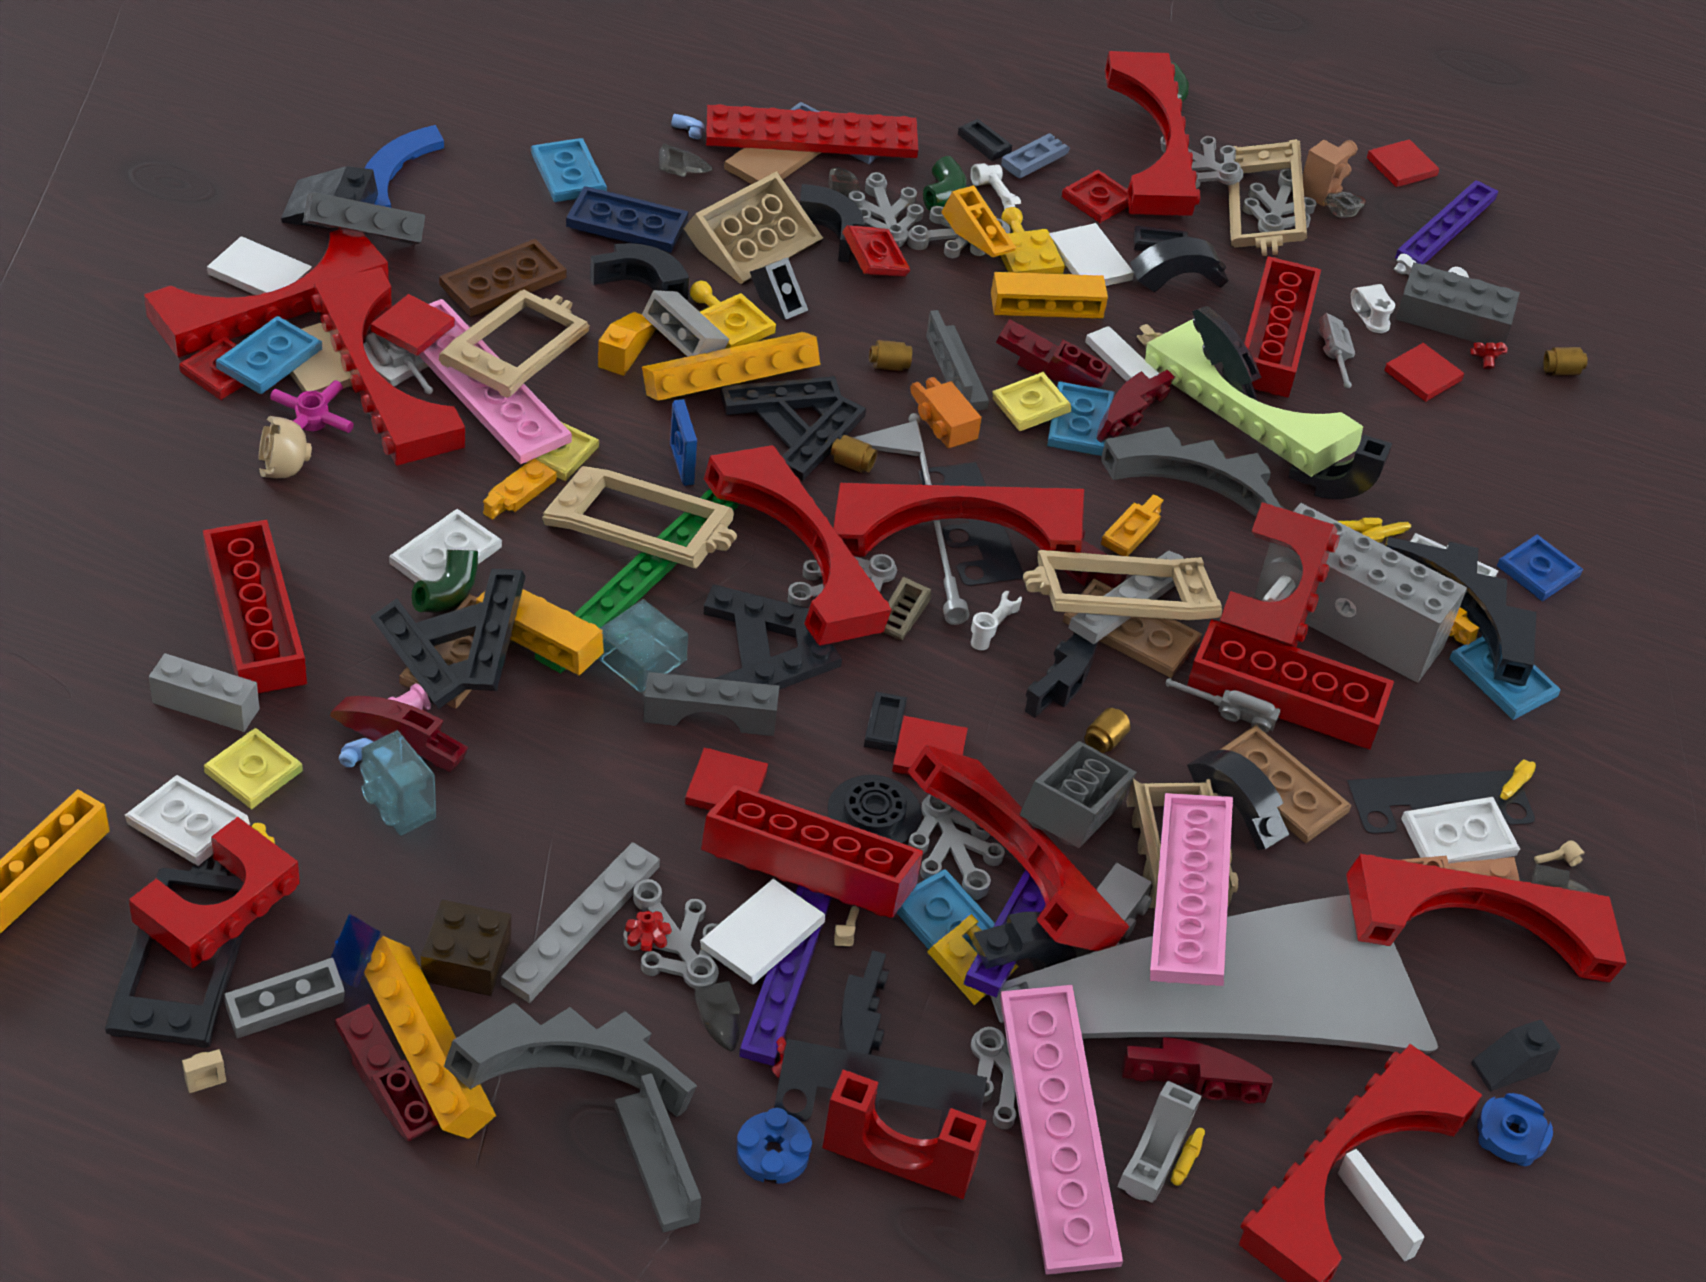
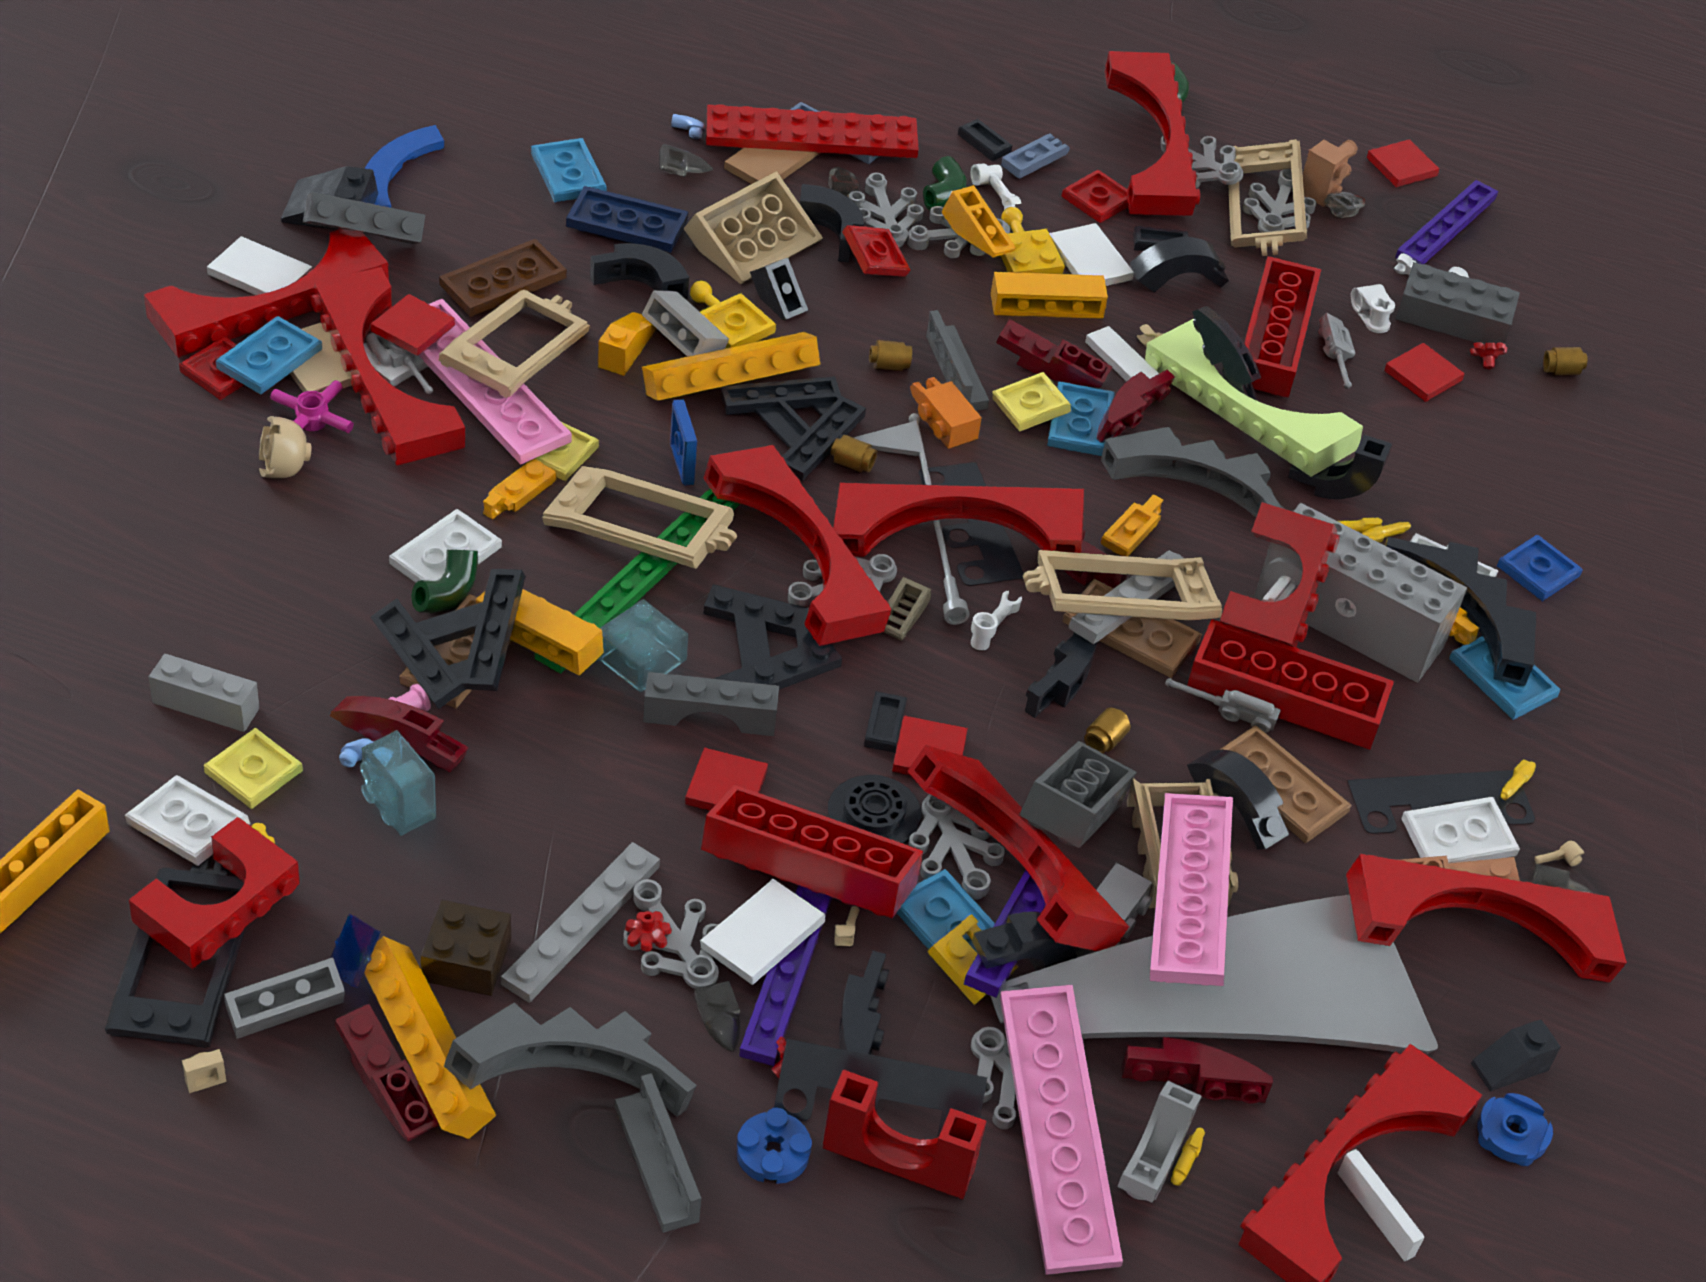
red brick [203,520,307,693] -> none

